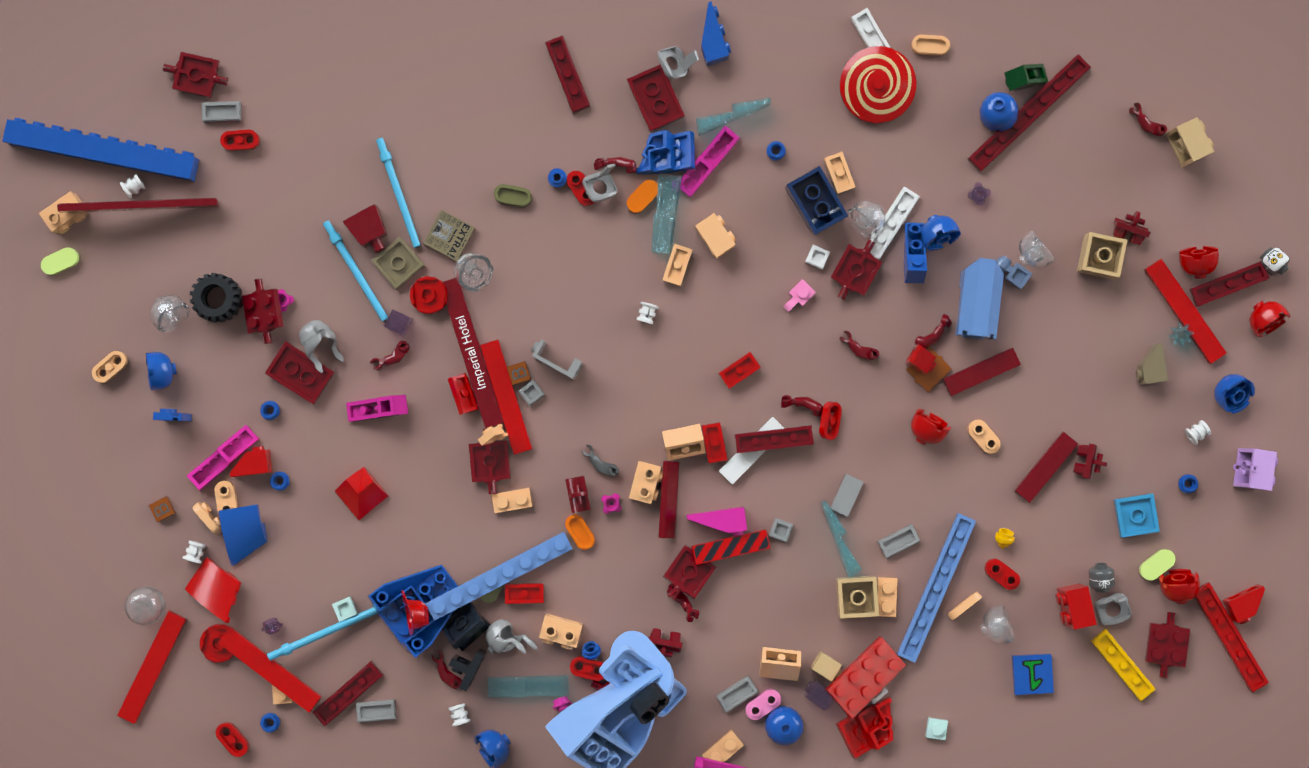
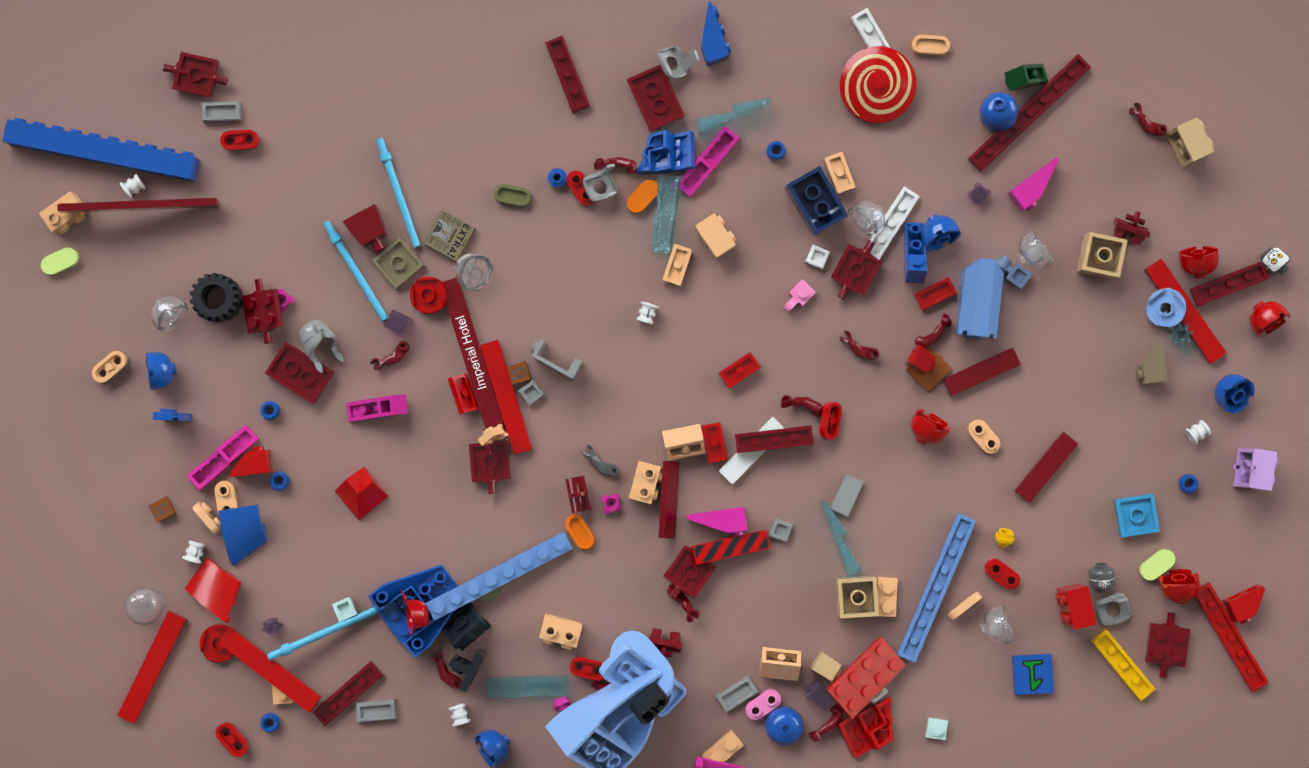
light grey hair [485,619,537,654] -> none
light nougat plate [491,488,533,513] -> none
red plate [505,583,544,604] -> none
blue plate [581,641,601,660] -> none
light grey tile [877,524,920,559] -> none
dark red hips [1073,443,1107,479] -> none
none -> dark red arm [808,704,844,742]
none -> red tile [914,277,957,311]
none -> dark pink slope [1007,157,1059,212]
none -> light blue plate [1147,288,1186,327]

